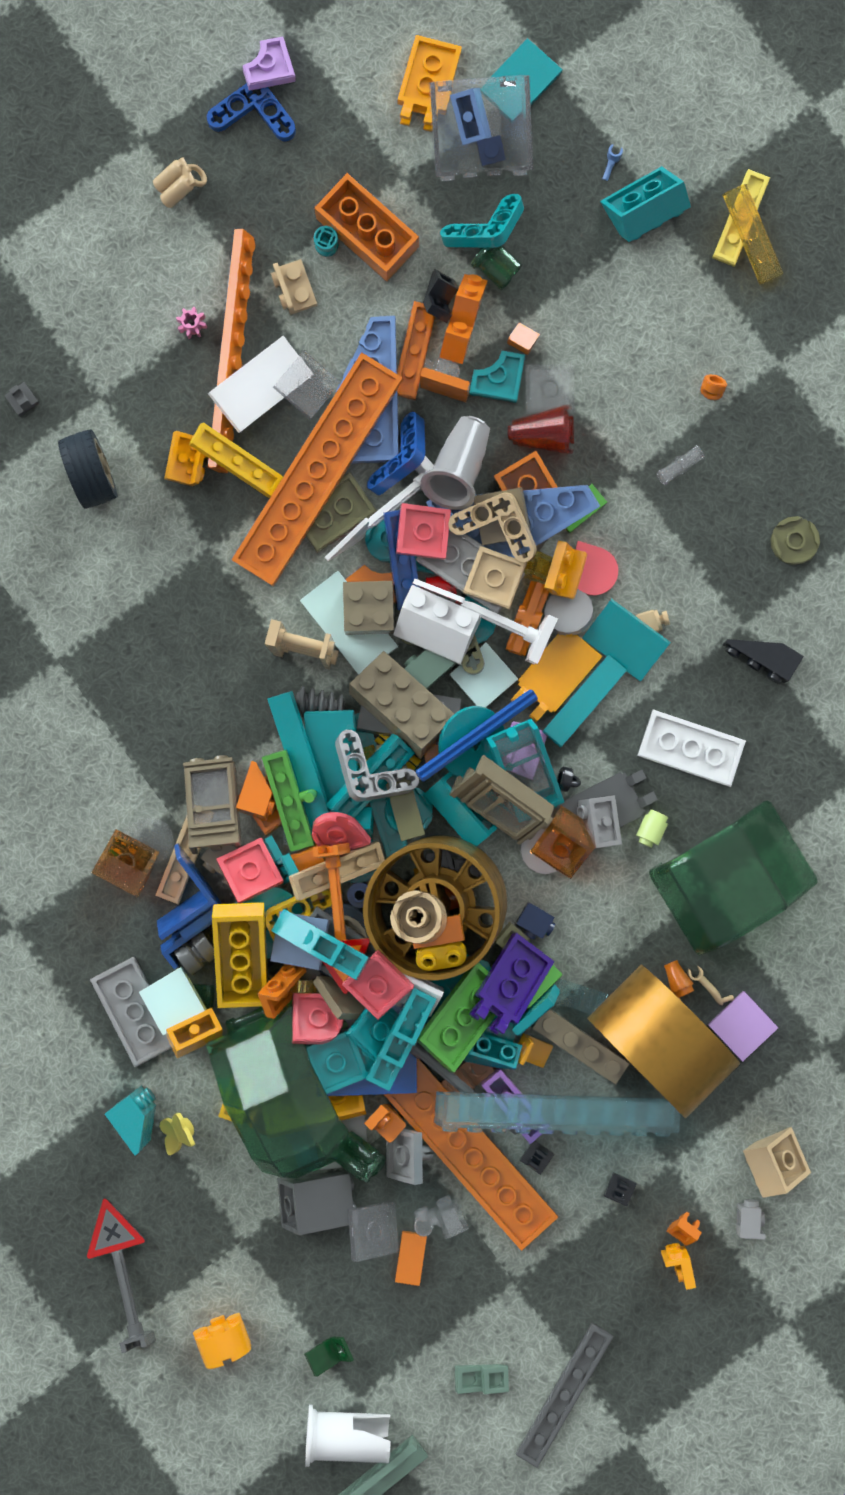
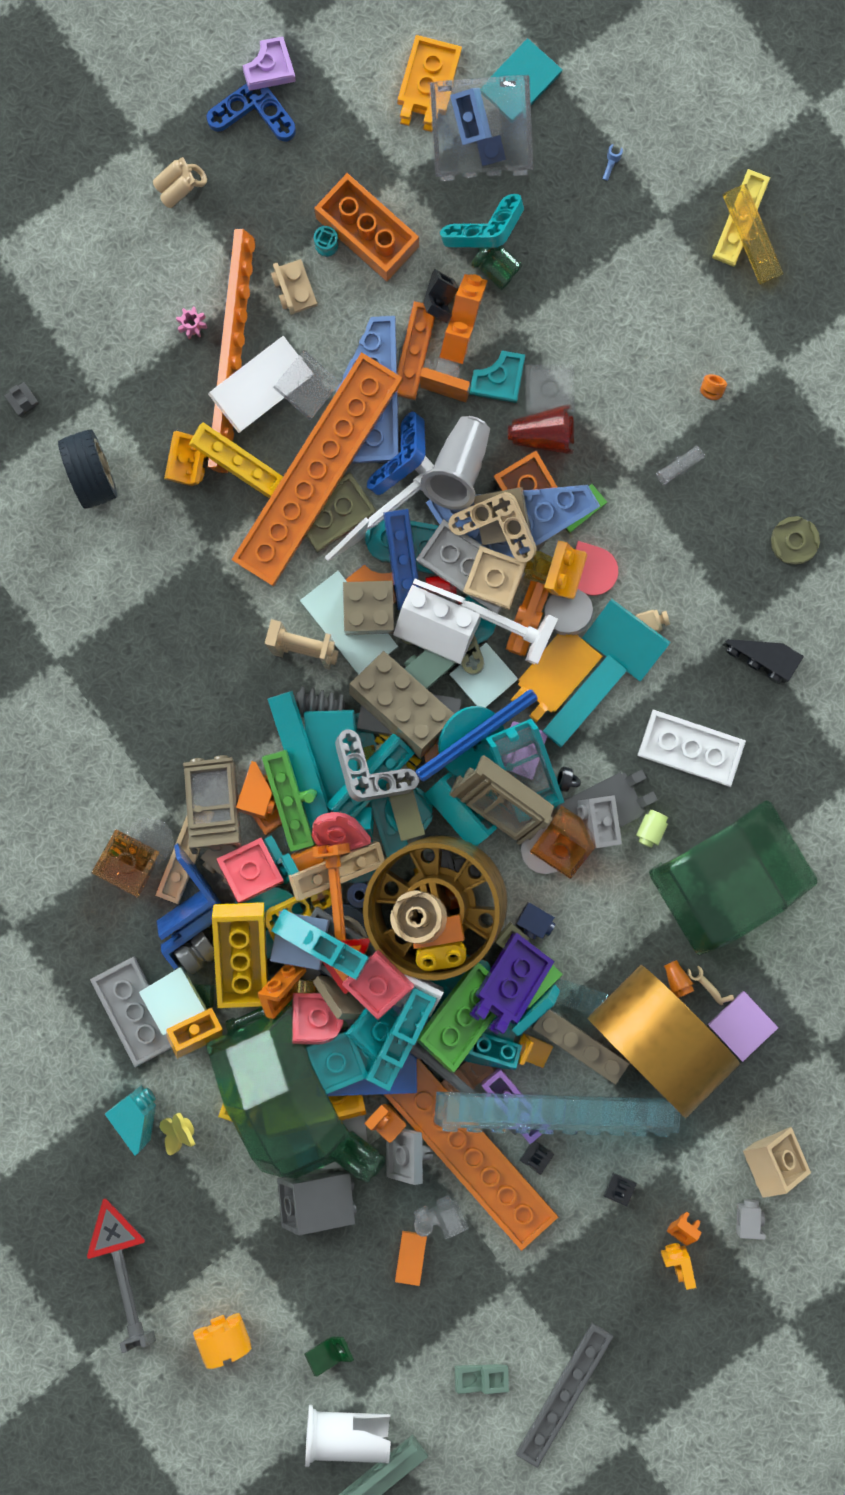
clear tile [348,1201,399,1262] -> none
coral tile [396,503,451,560] -> none
slope [507,323,540,355] -> none
teal slope [600,166,691,242] -> none

